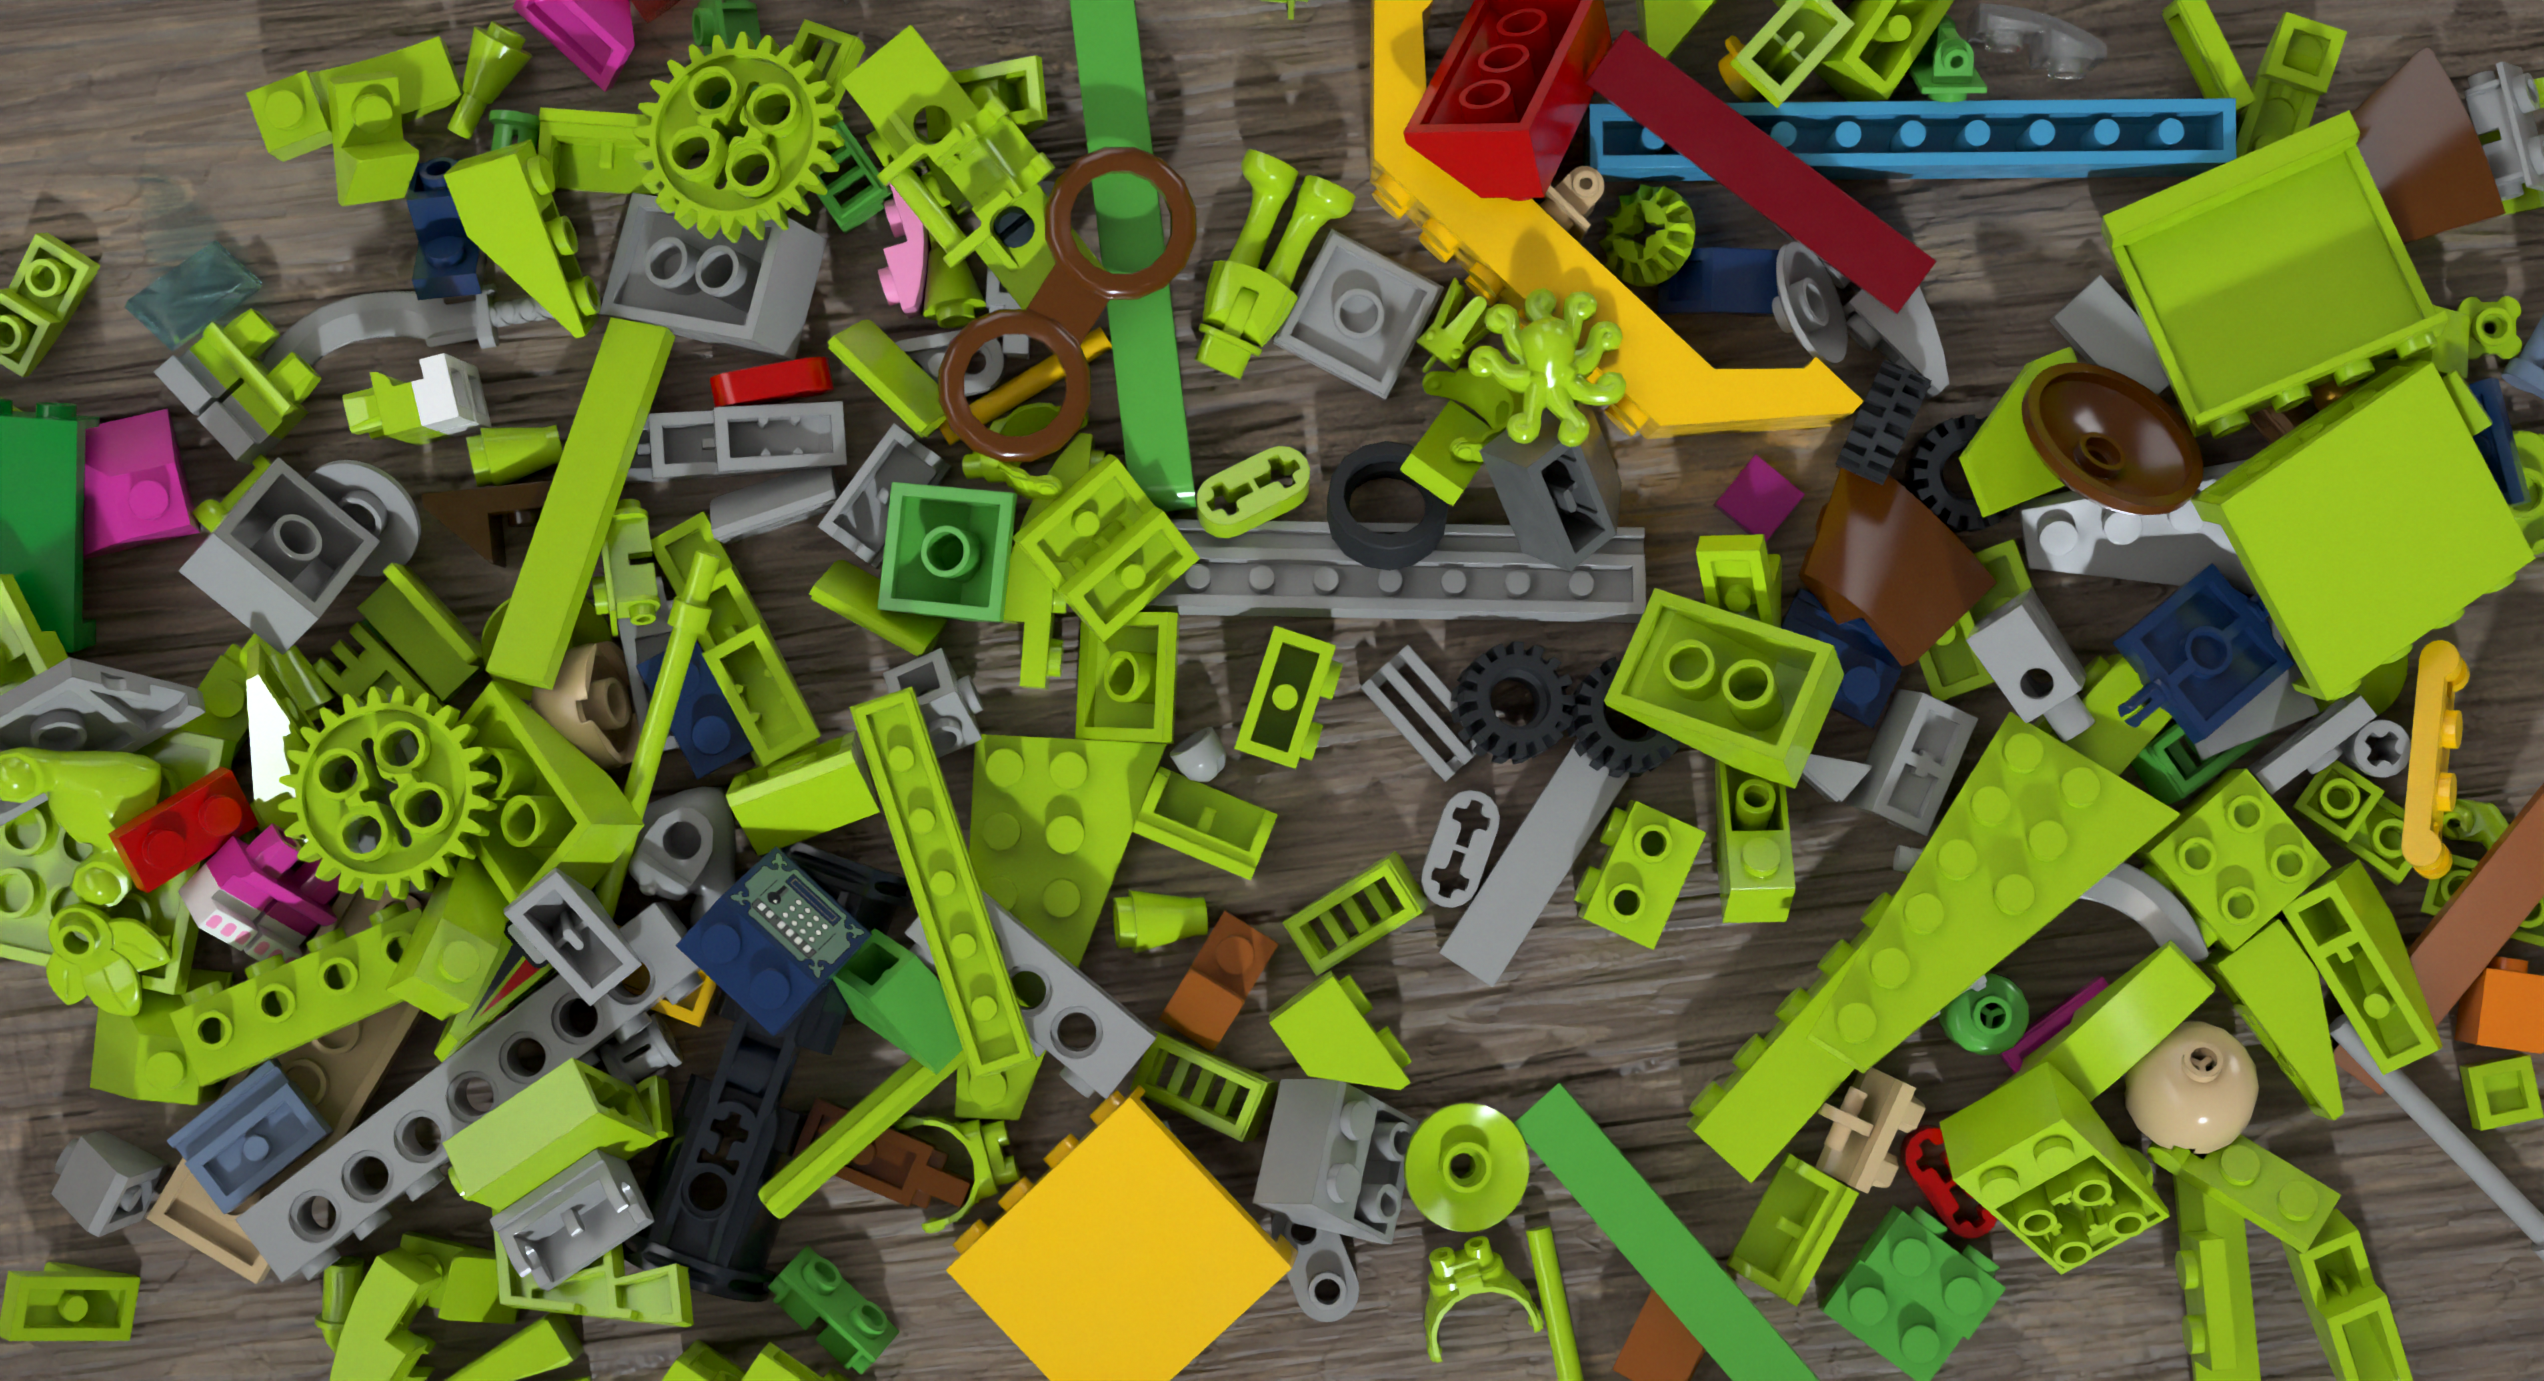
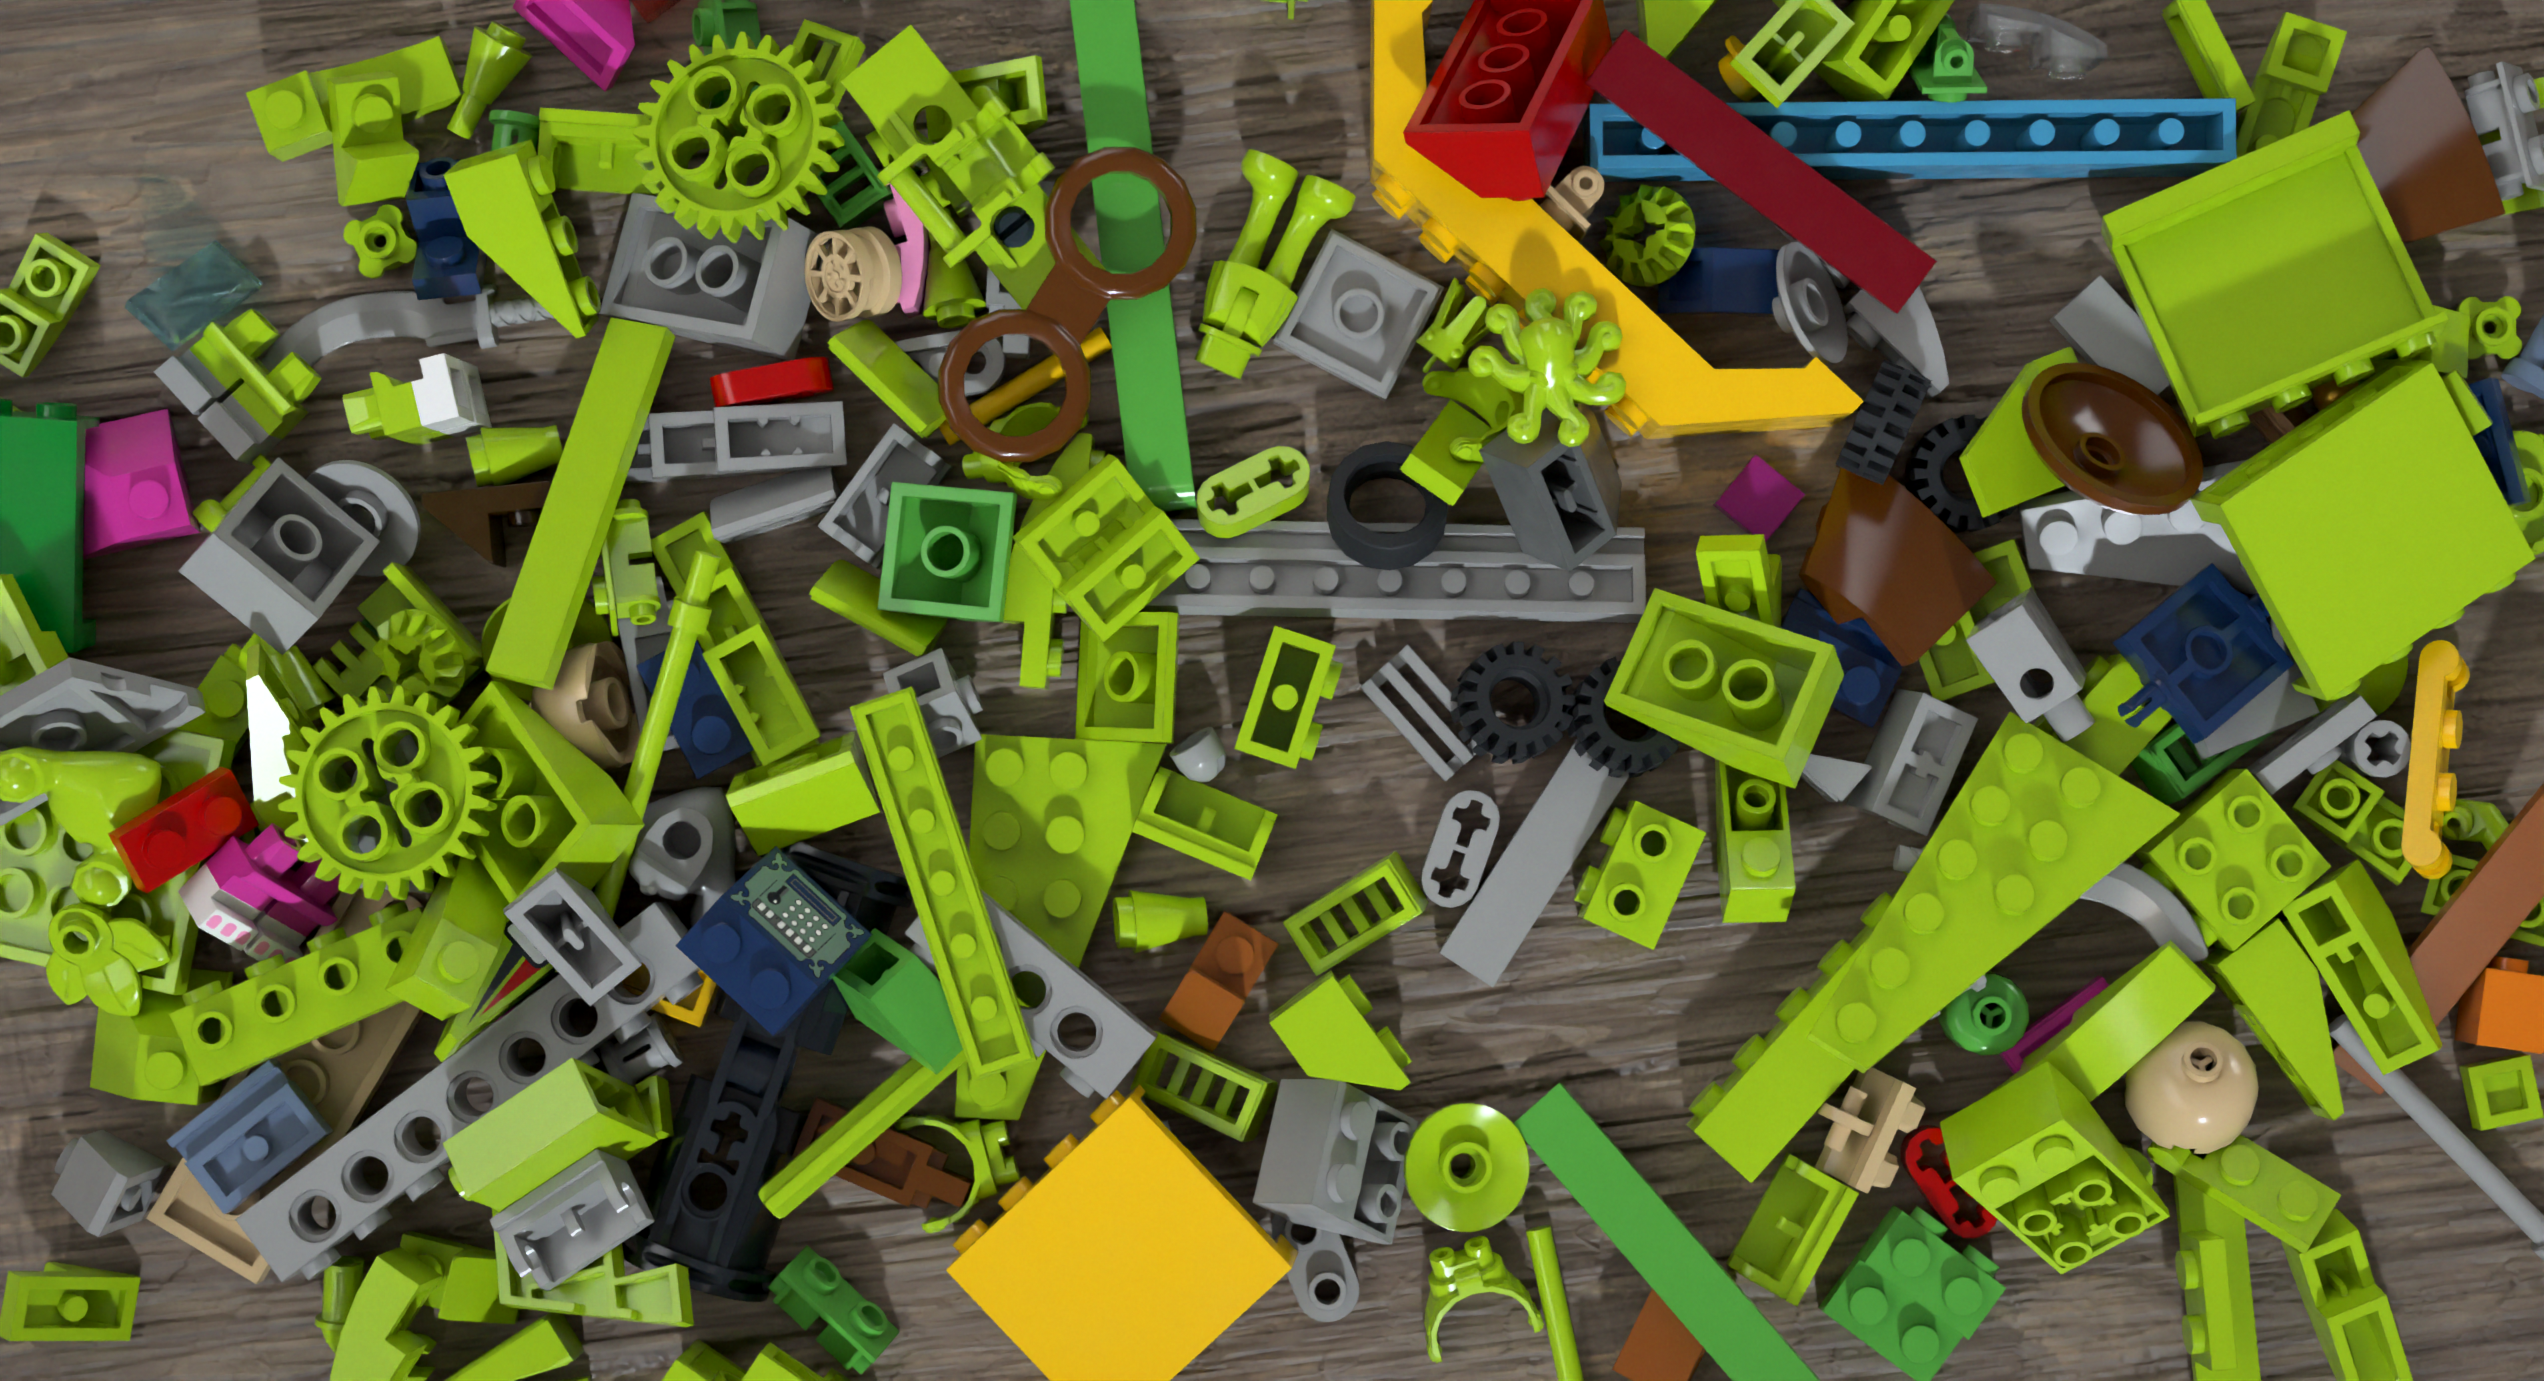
none -> lime plate [343,204,418,279]
none -> lime gear [371,609,466,709]
none -> tan wheel [804,227,902,322]

